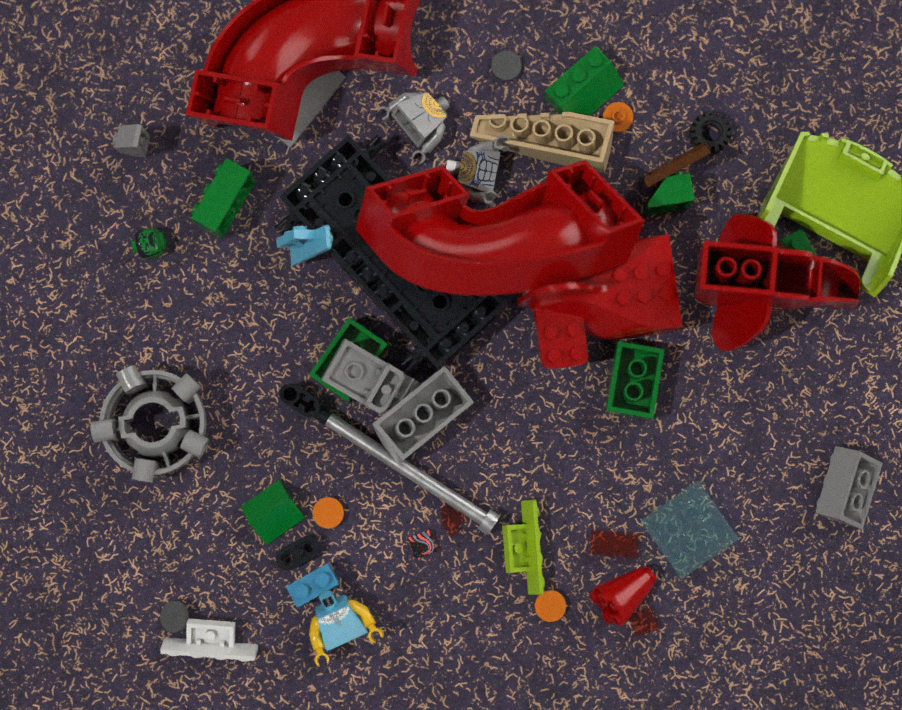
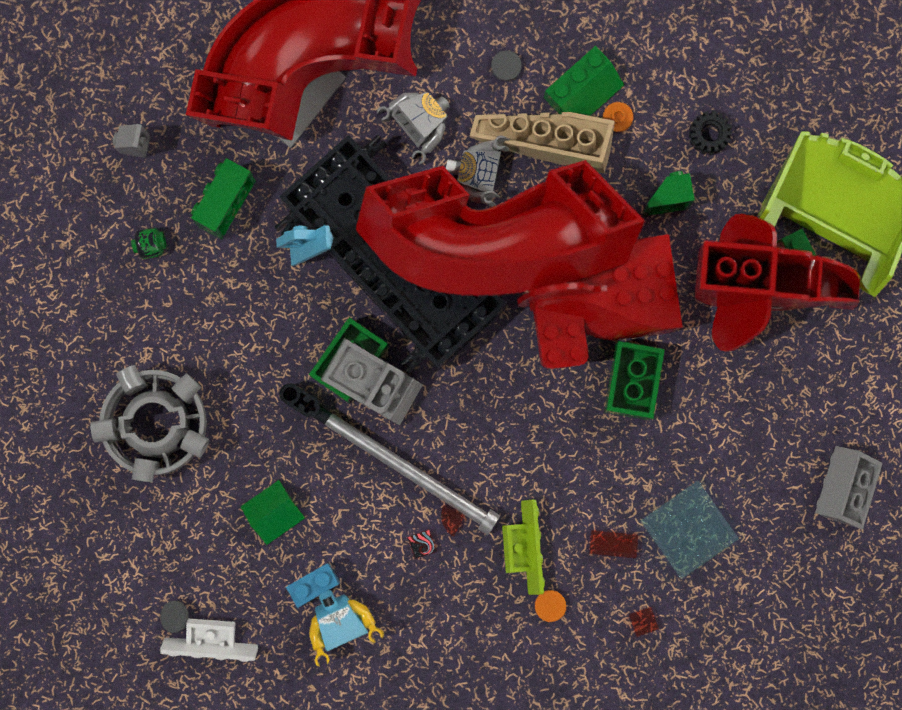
black plate [276,536,321,570] -> none
orange piece [313,497,344,529] -> none
light grey slope [372,366,474,464] -> none
red cone [589,566,657,626] -> none
reddish brown tile [644,142,711,187] -> none

